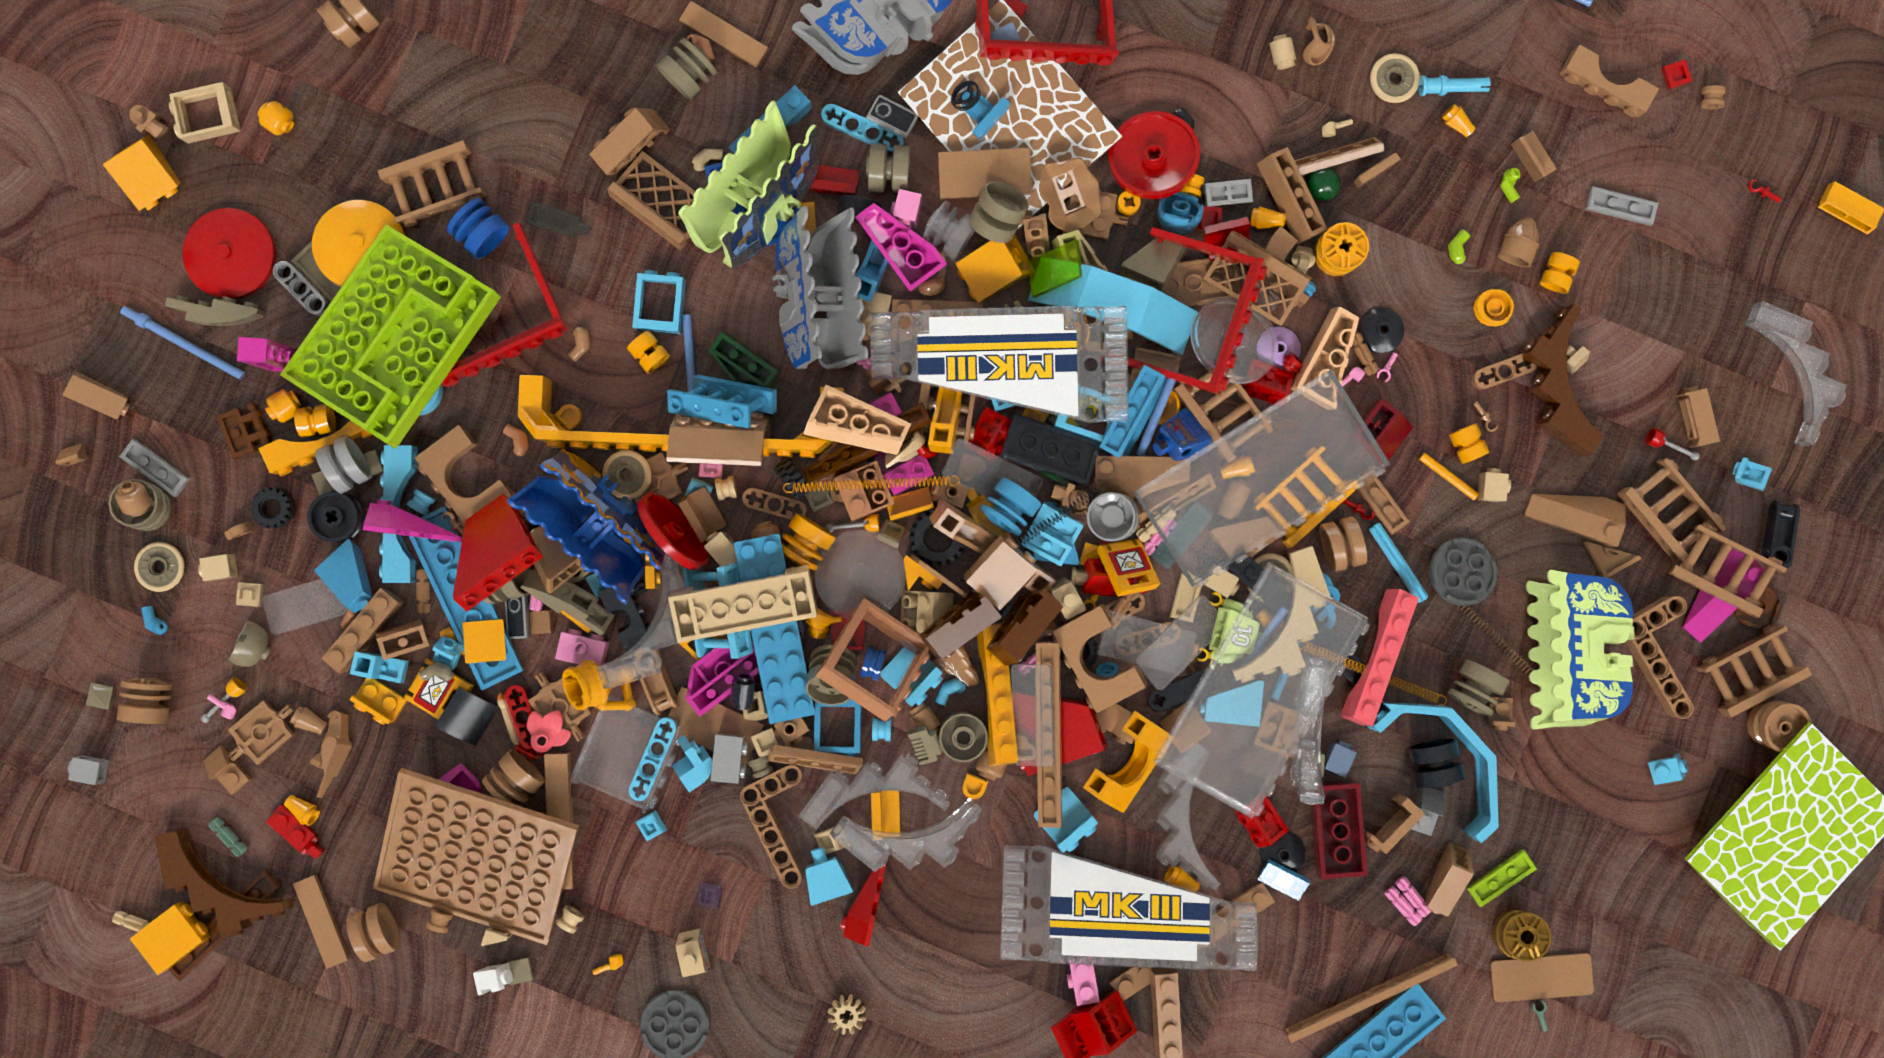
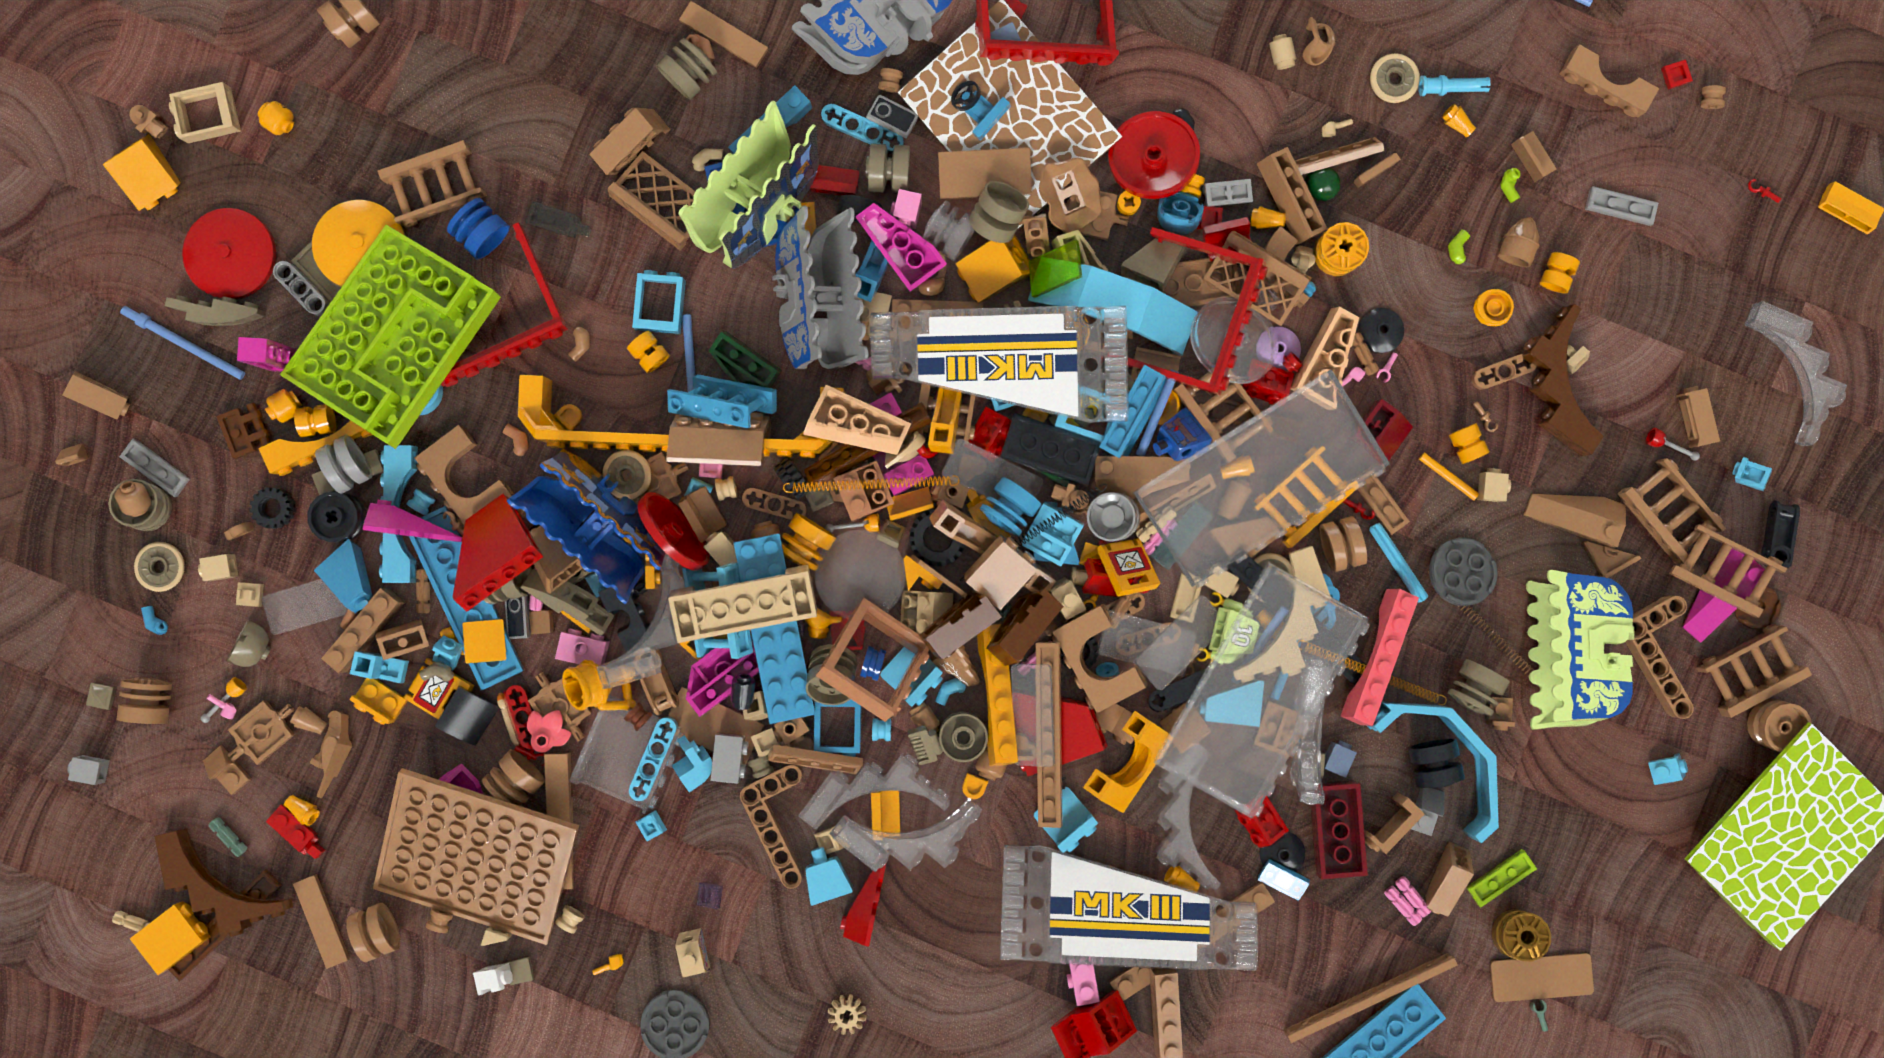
none -> copper wheel [624,702,653,731]
none -> medium nougat wheel [878,68,903,93]

